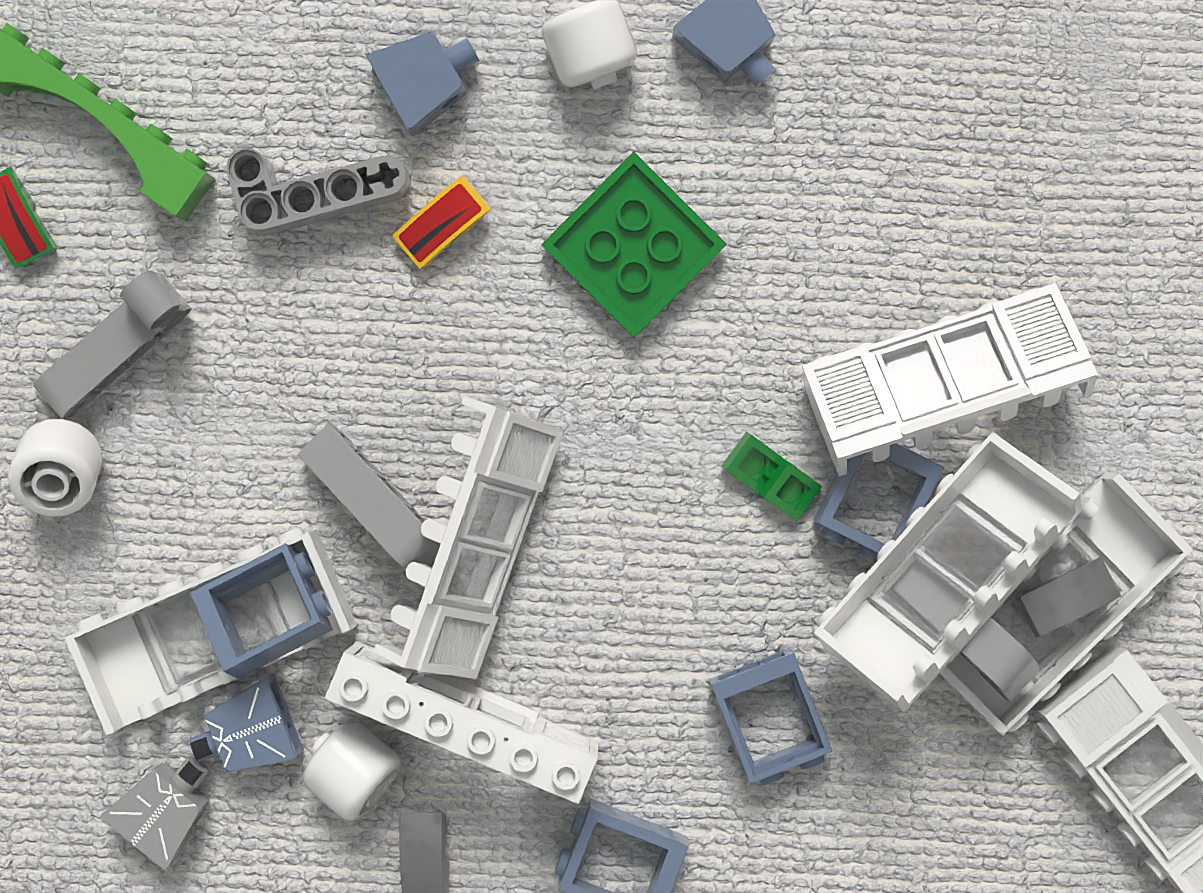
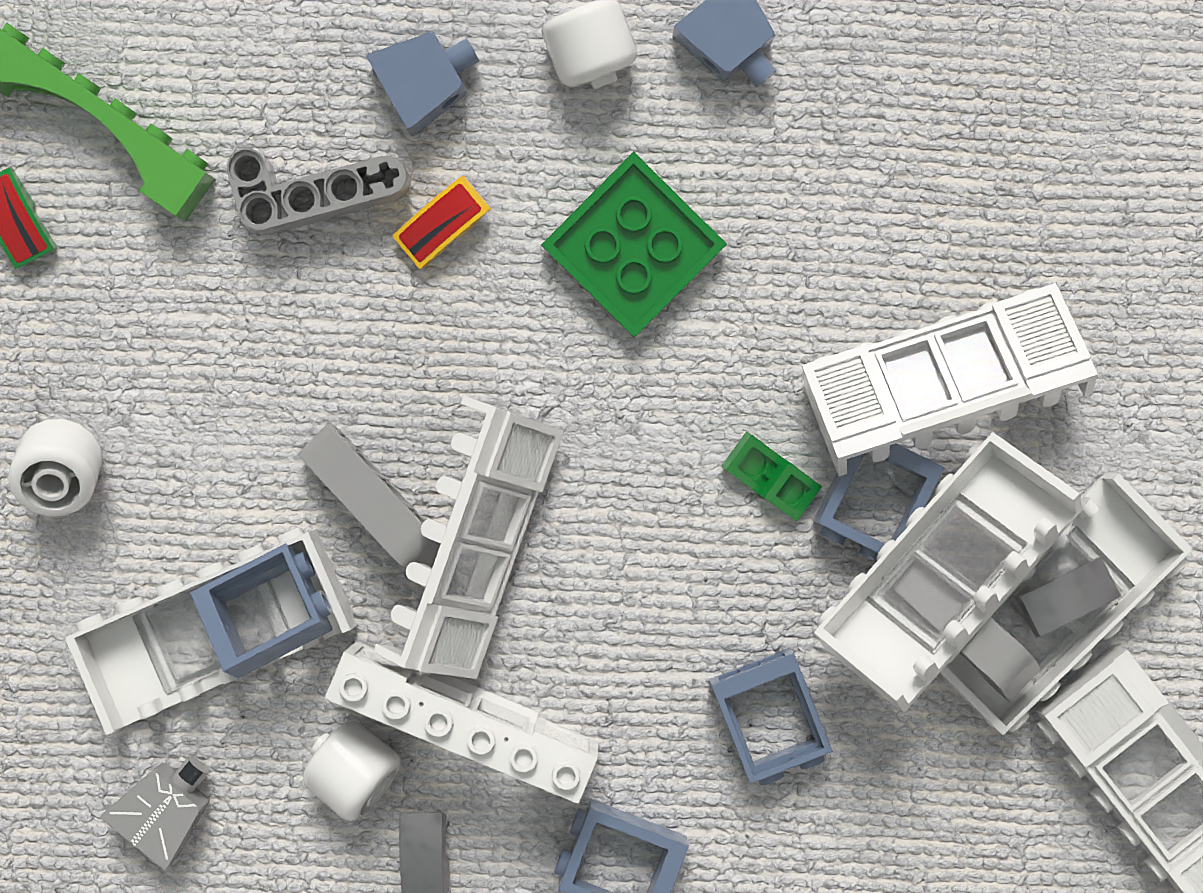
light grey beam [33,271,191,420] -> none
sand blue torso [190,674,304,772] -> none

